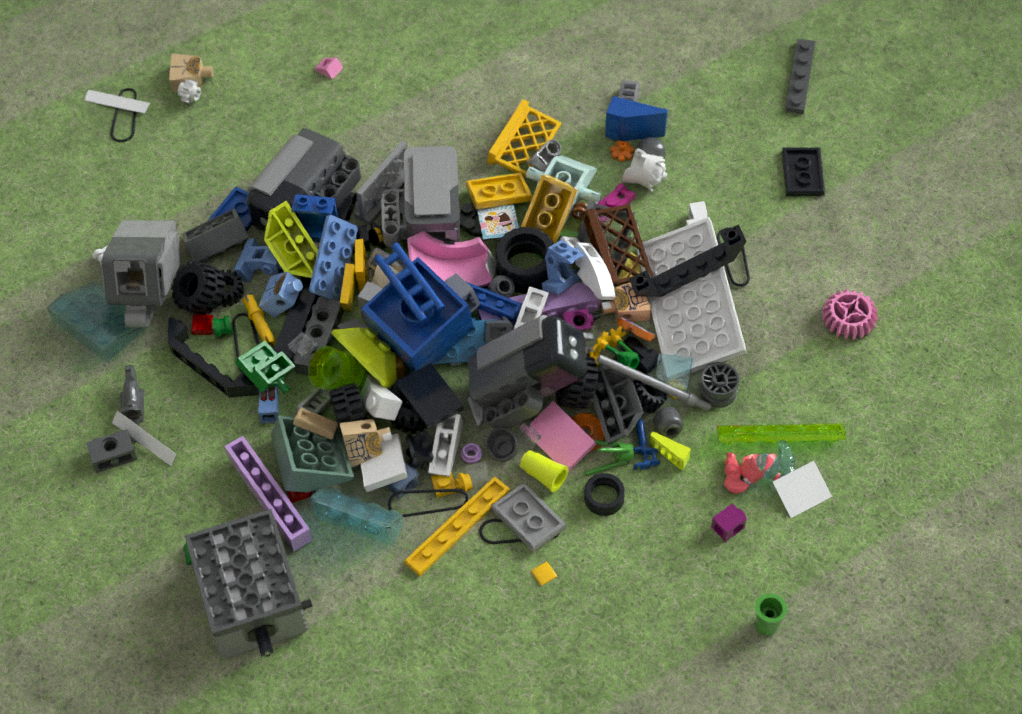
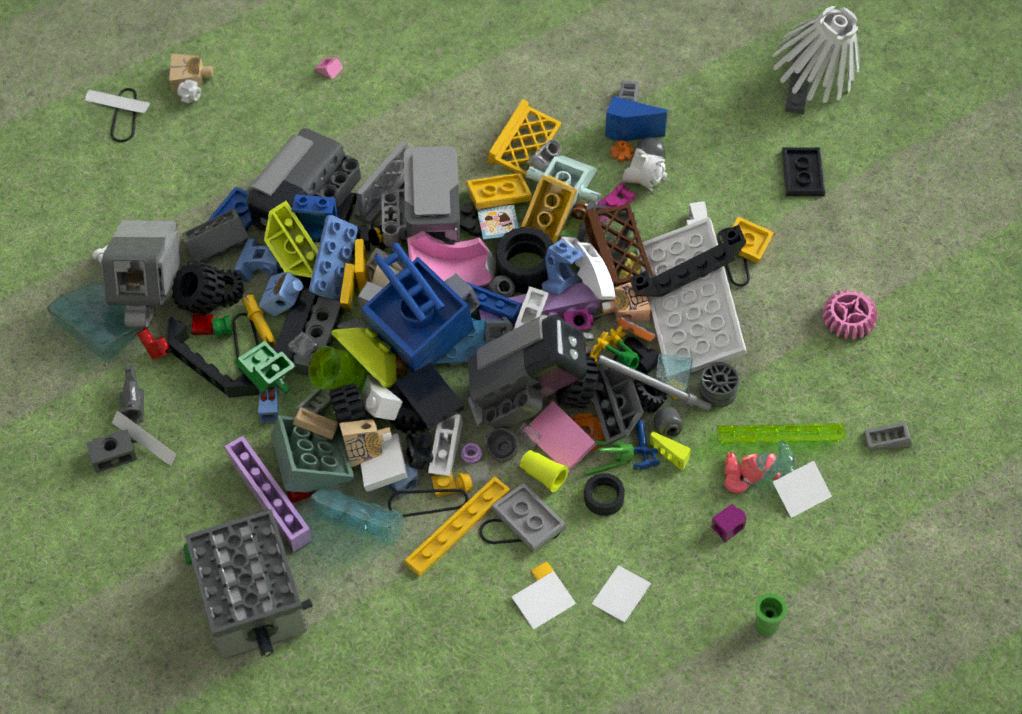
none -> red piece [136,328,172,360]
none -> white sticker [512,571,576,629]
none -> white sticker [592,565,651,622]
none -> yellow tile [733,217,774,264]
none -> white plant [773,6,860,103]
none -> light grey slope [864,422,912,450]

